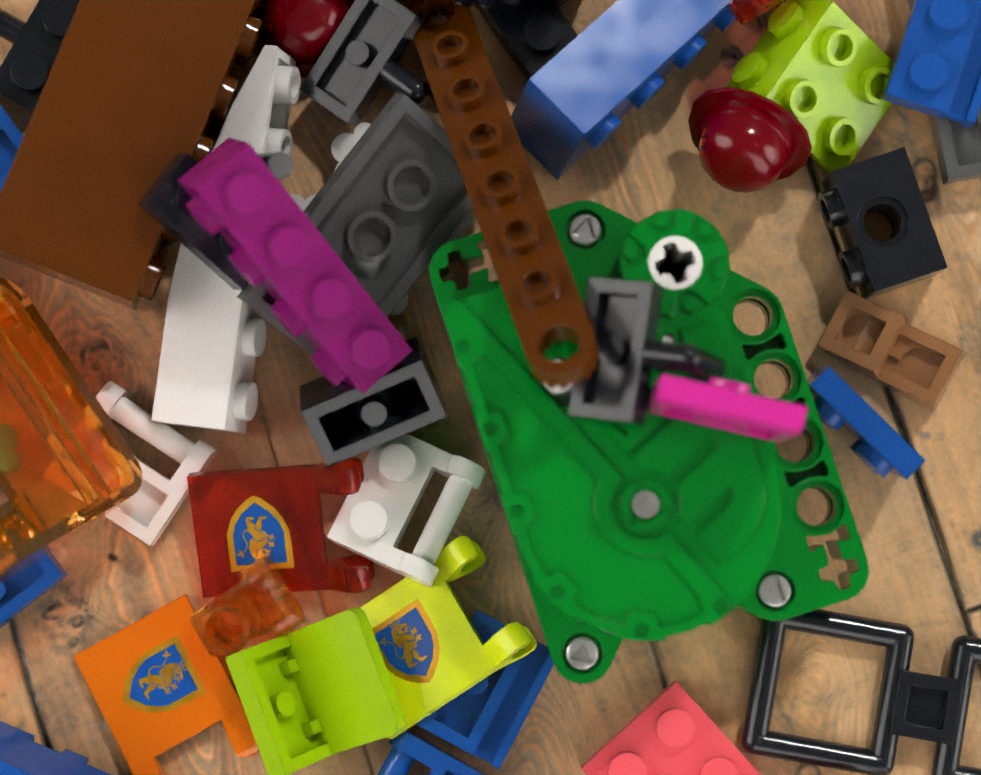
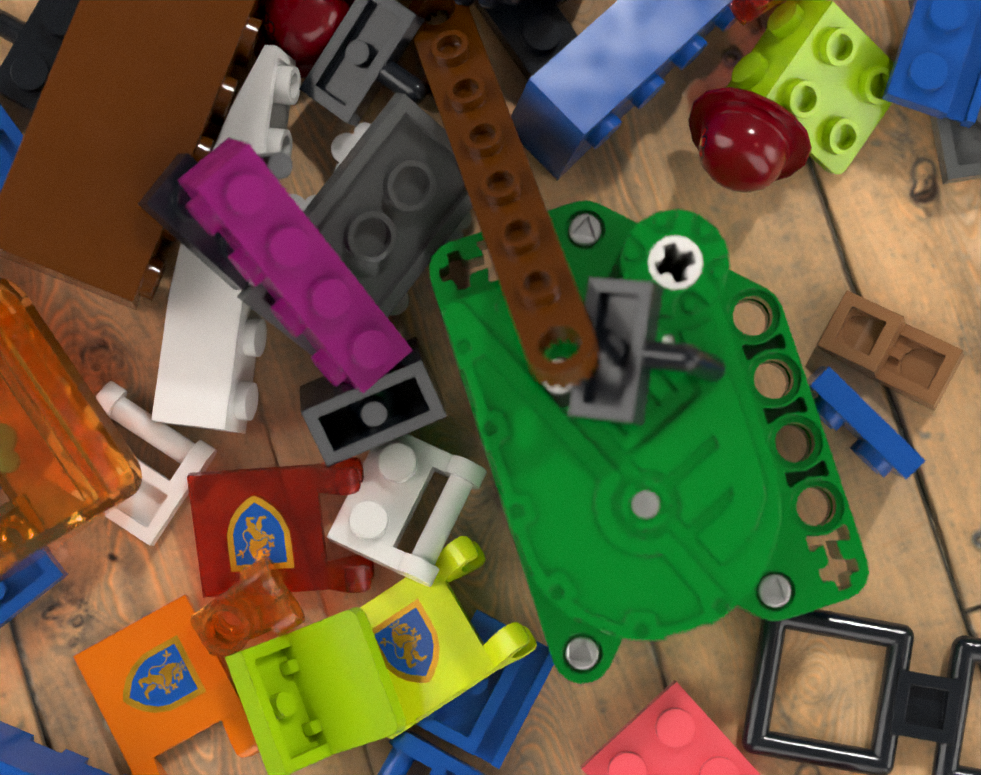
dark pink plate [646,374,808,443] -> none
black brick [818,147,948,299] -> none

